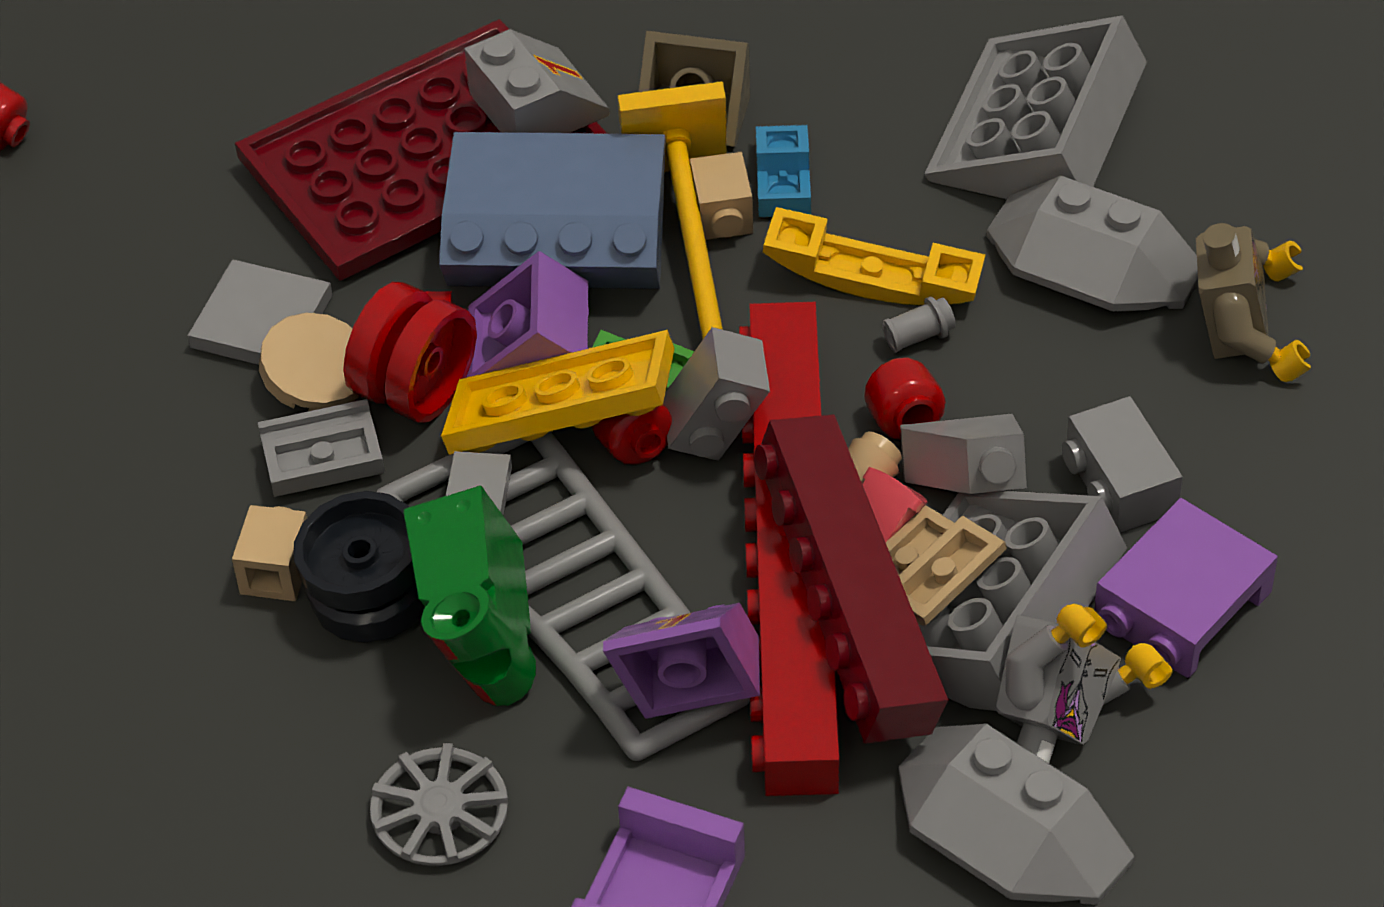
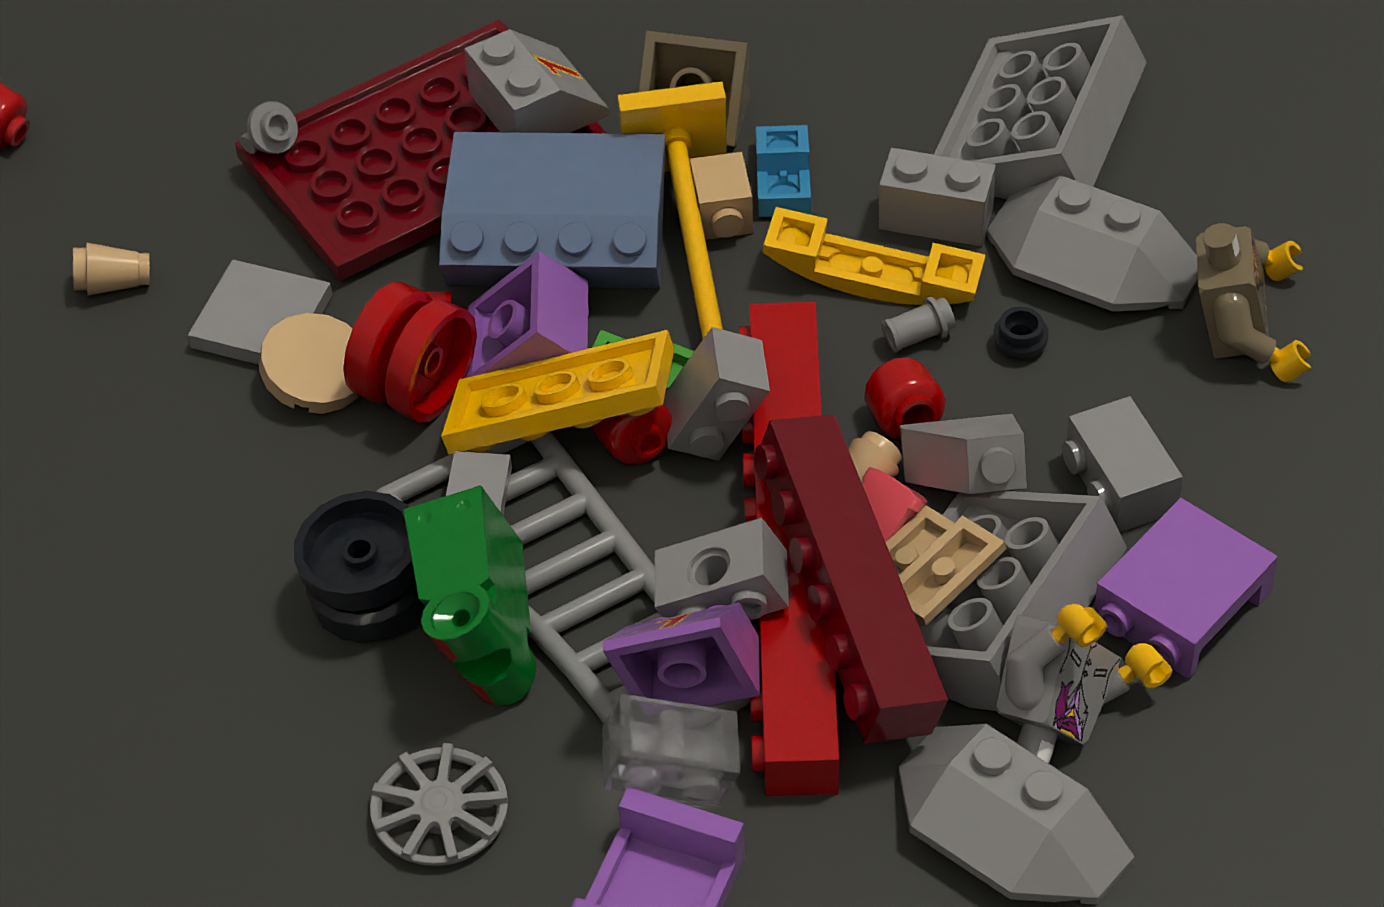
tan brick [232,505,307,601] -> none
light grey plate [257,399,385,497] -> none
none -> tan cone [73,242,150,296]
none -> light grey plate [239,101,298,154]
none -> clear brick [602,694,740,806]
none -> light grey brick [655,518,789,620]
none -> light grey brick [879,148,996,247]
none -> black plate [993,307,1048,358]

